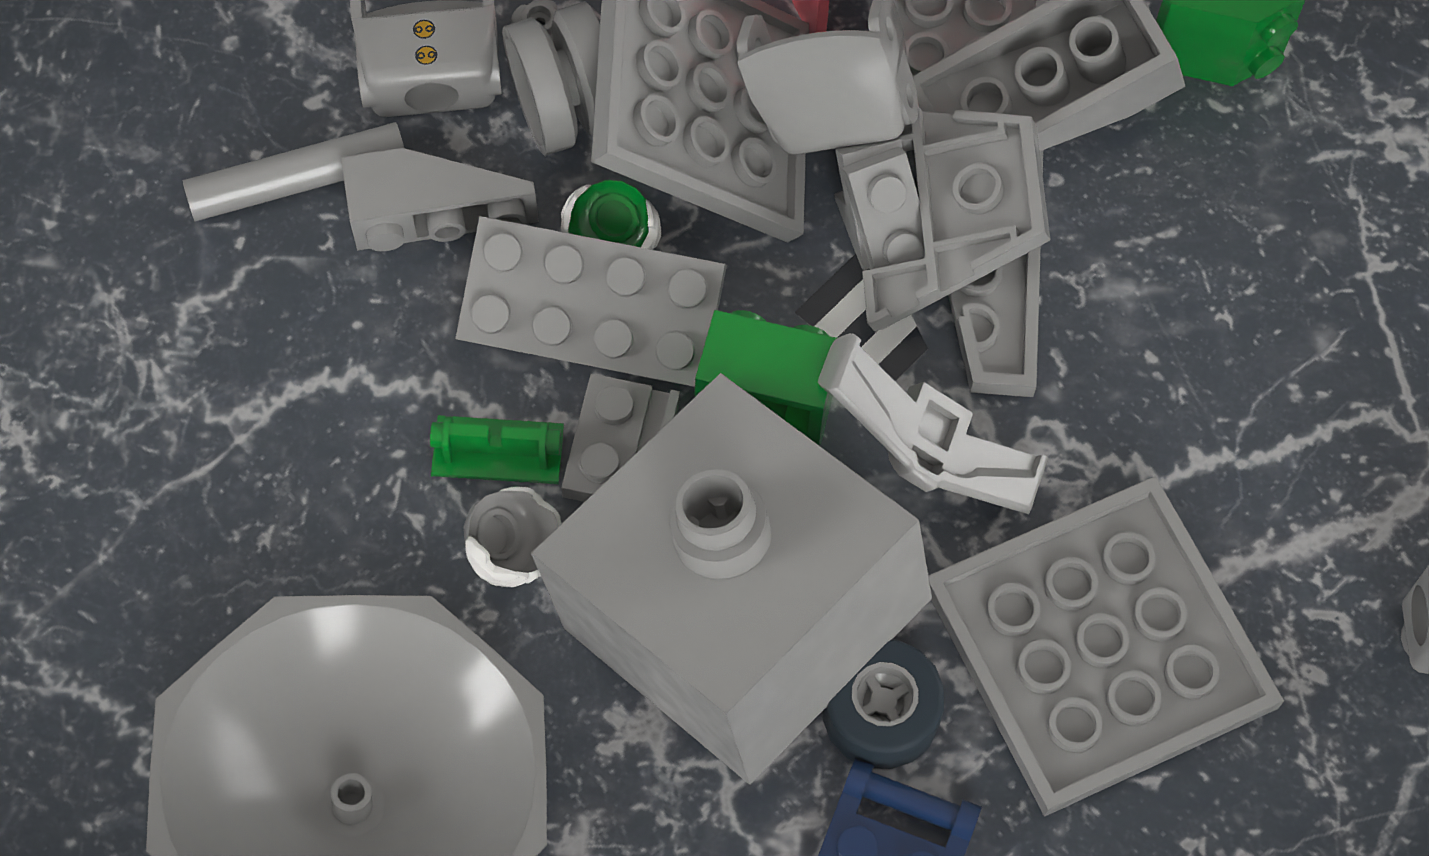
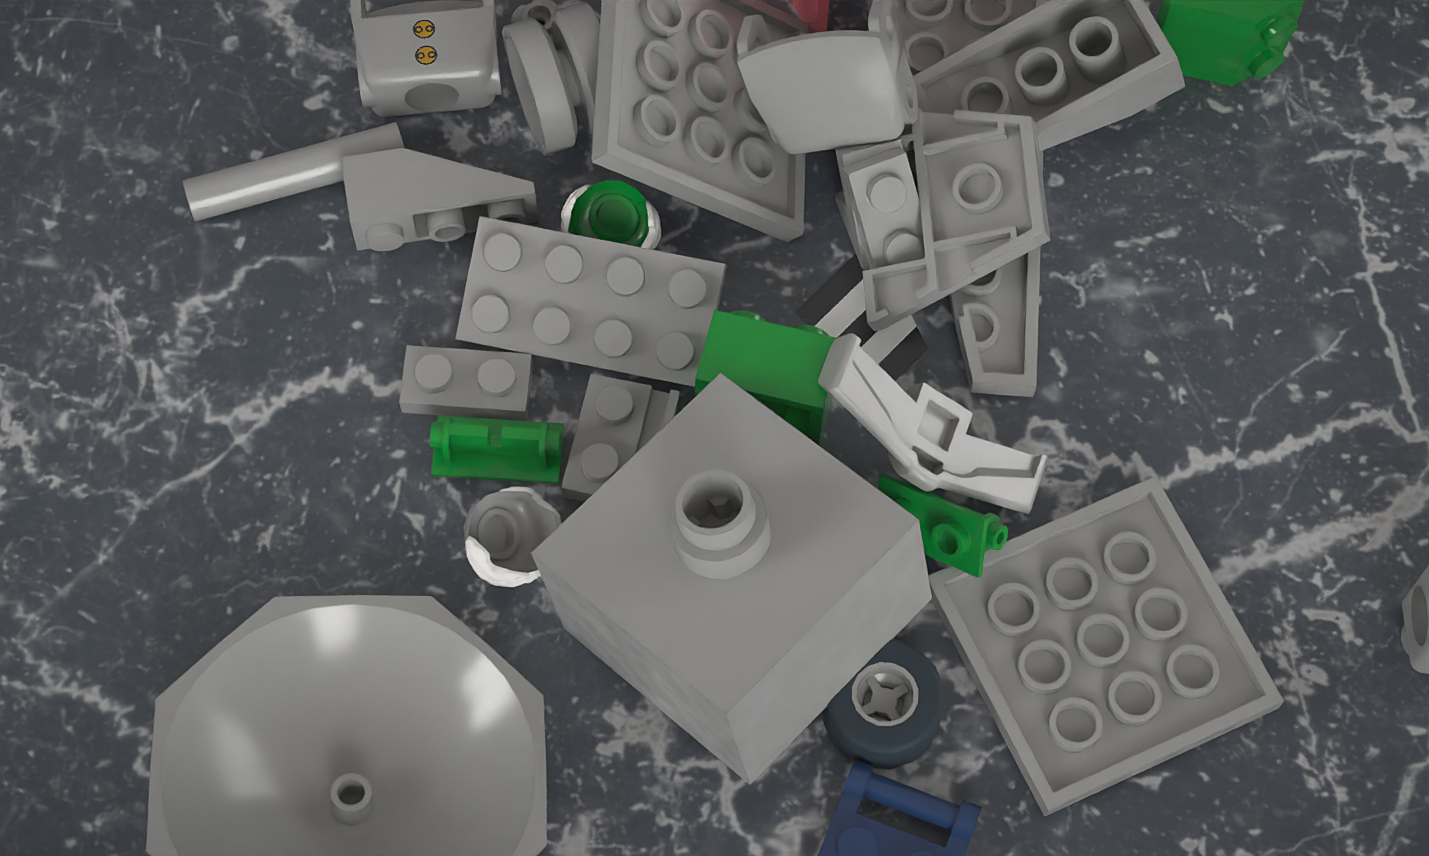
none -> light grey plate [399,345,533,421]
none -> green hinge [878,474,1008,578]

